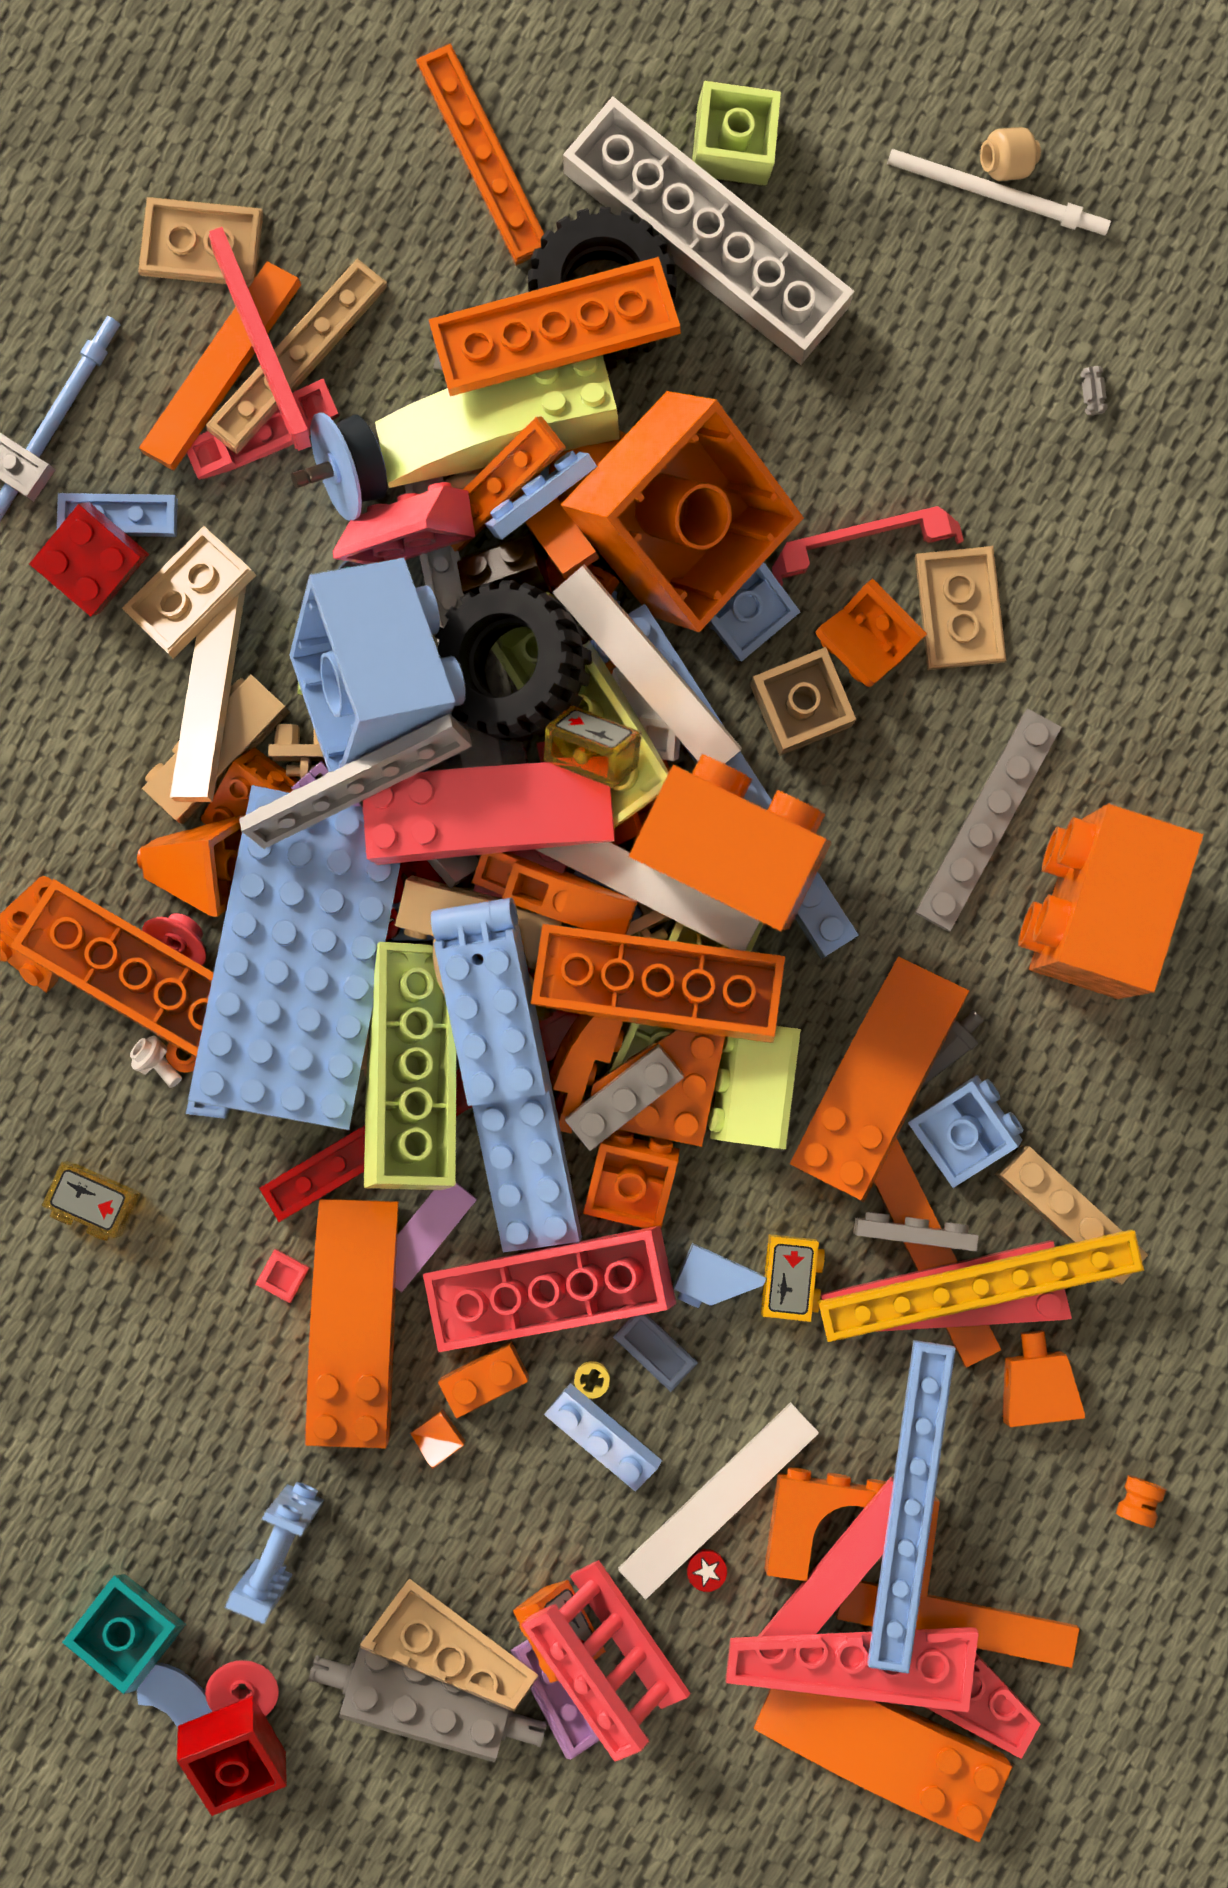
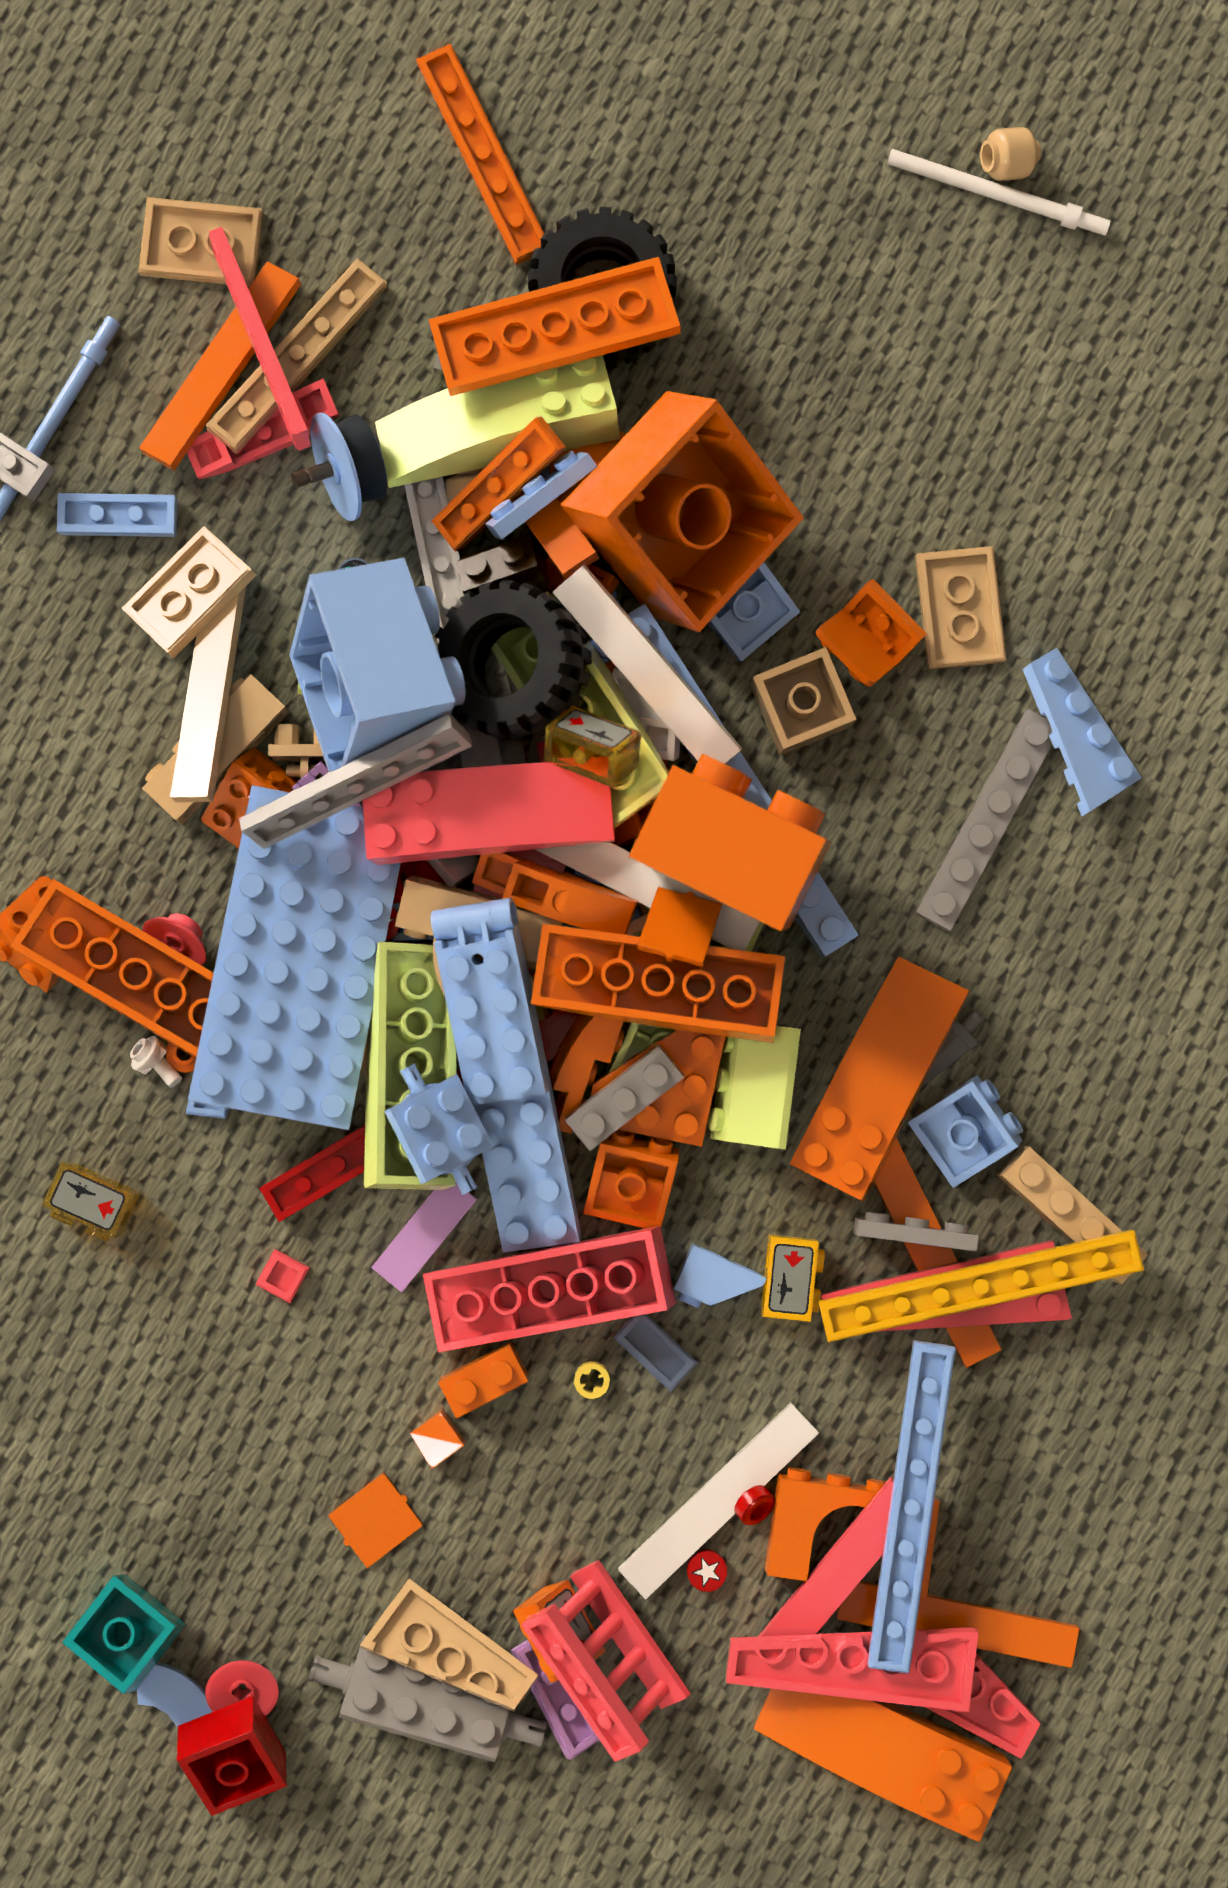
red brick [29,502,150,617] -> none
orange slope [137,815,245,917] -> none
light blue fence [225,1482,324,1624] -> none
orange slope [305,1199,399,1449] -> none
coral slope [333,482,475,564] -> none
light blue plate [544,1383,662,1492] -> none
white brick [563,96,854,365] -> none
yellowish green brick [692,81,781,186] -> none
coral piece [772,506,963,586] -> none
orange torso [1003,1331,1085,1427] -> none
orange brick [1018,804,1204,999] -> none
light grey piece [1081,366,1108,415] -> none
orange wheel [1116,1475,1167,1528] -> none
none -> orange piece [328,1472,423,1568]
none -> light blue plate [384,1064,494,1195]
none -> orange piece [638,887,722,967]
none -> red tile [734,1485,775,1525]
none -> light blue wing [1023,648,1142,816]

